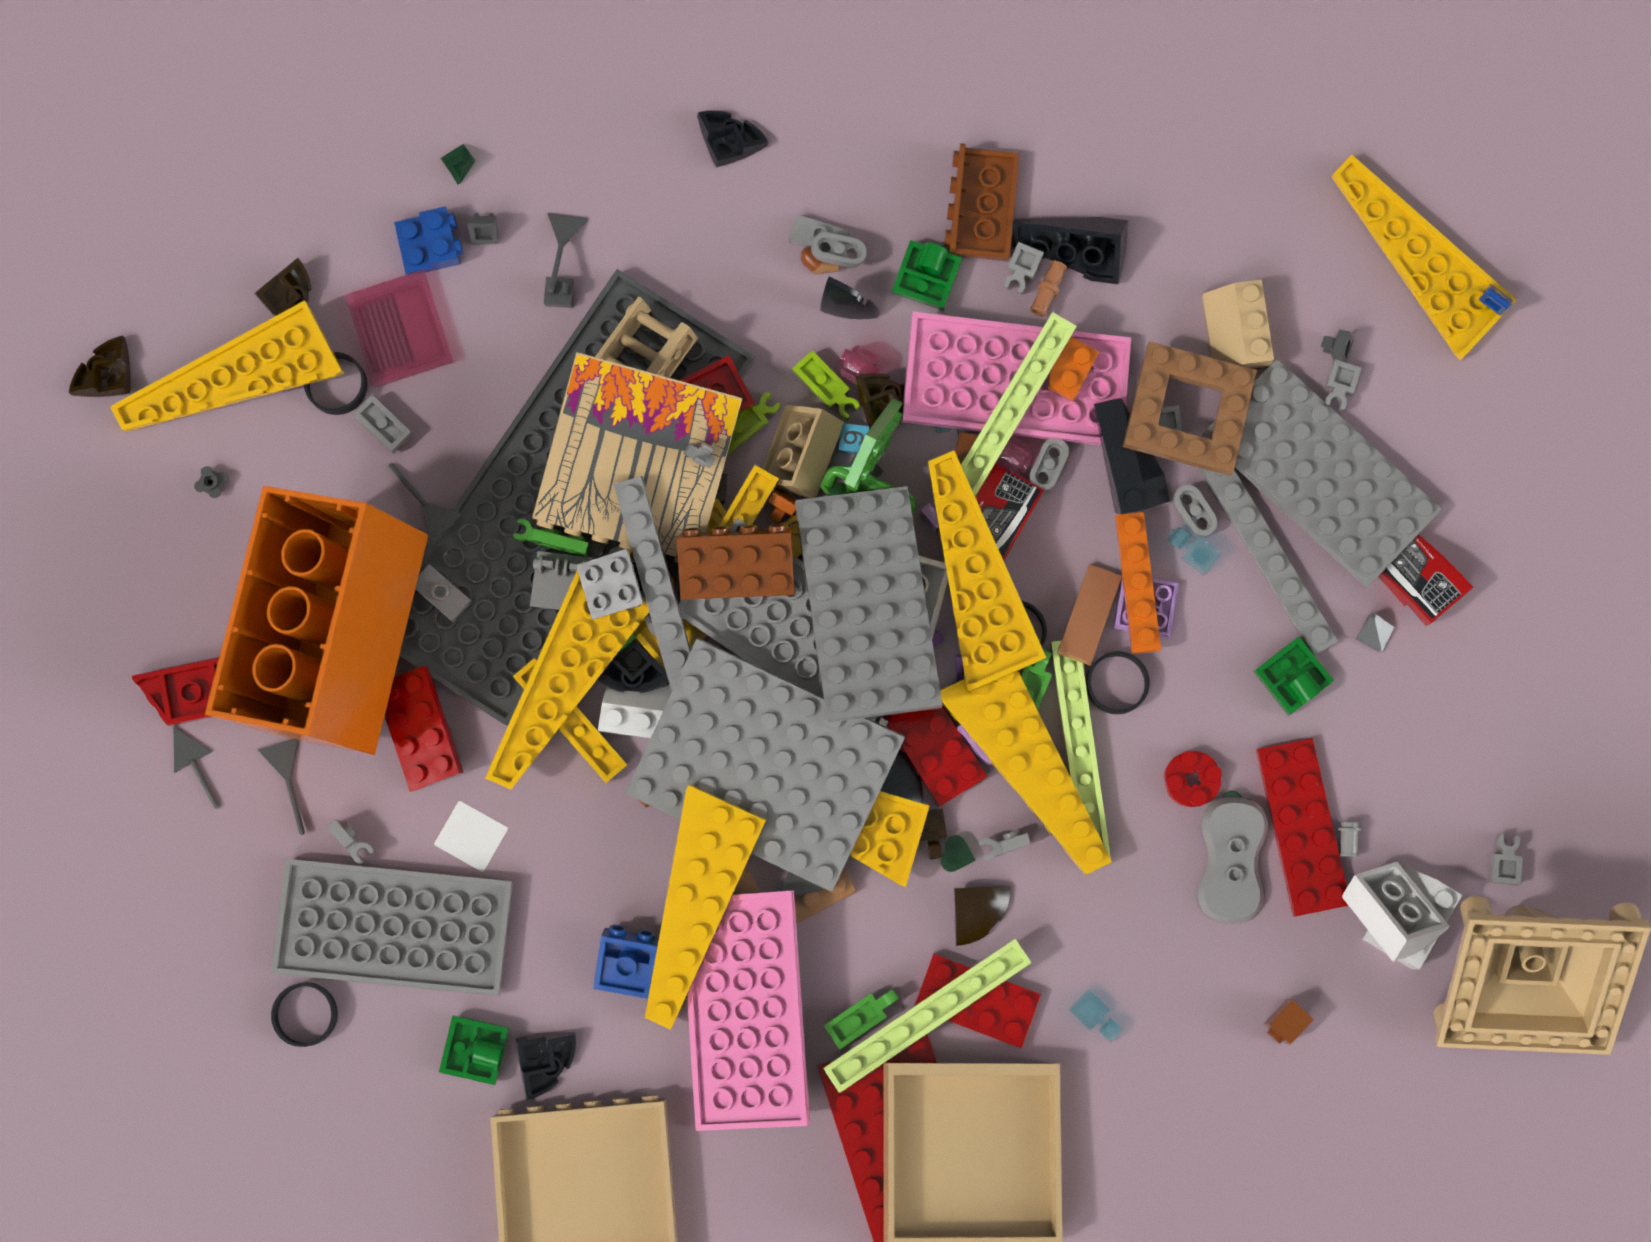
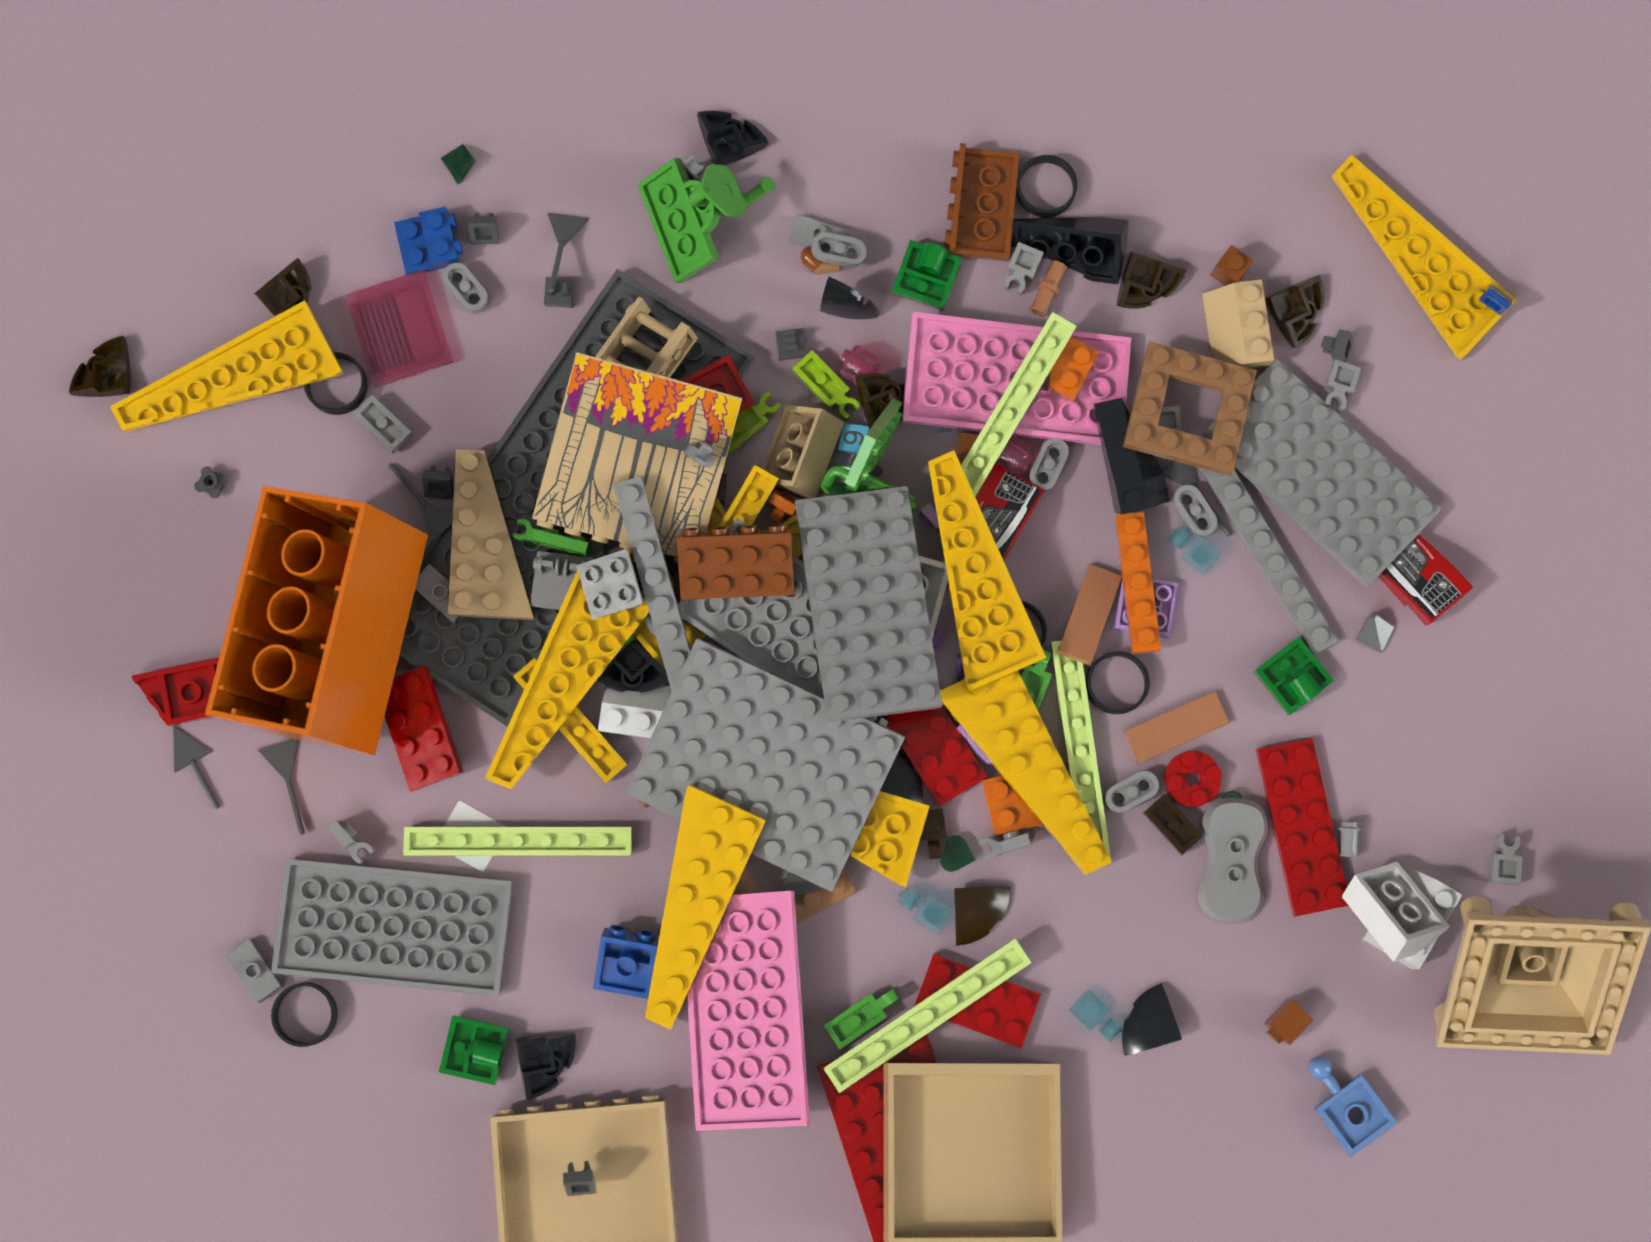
none -> light grey plate [225,939,283,1003]
none -> yellowish green plate [403,827,632,856]
none -> dark grey tile [422,466,454,499]
none -> light grey plate [443,263,489,313]
none -> tan wing [448,449,533,620]
none -> dark grey tile [563,1161,597,1196]
none -> bright green plate [637,158,775,283]
none -> light grey plate [683,154,706,181]
none -> dark grey tile [776,328,806,361]
none -> clear light blue plate [897,887,953,935]
none -> orange wing [982,776,1044,836]
none -> black tyre [1016,155,1077,218]
none -> light grey plate [1105,771,1159,813]
none -> dark brown brick [1116,251,1186,309]
none -> black brick [1122,983,1182,1056]
none -> nougat piece [1124,691,1230,764]
none -> dark brown plate [1143,794,1203,855]
none -> dark grey piece [1162,461,1231,537]
none -> dark orange brick [1210,245,1254,286]
none -> dark brown brick [1265,275,1324,348]
none -> medium blue plate [1308,1056,1397,1157]

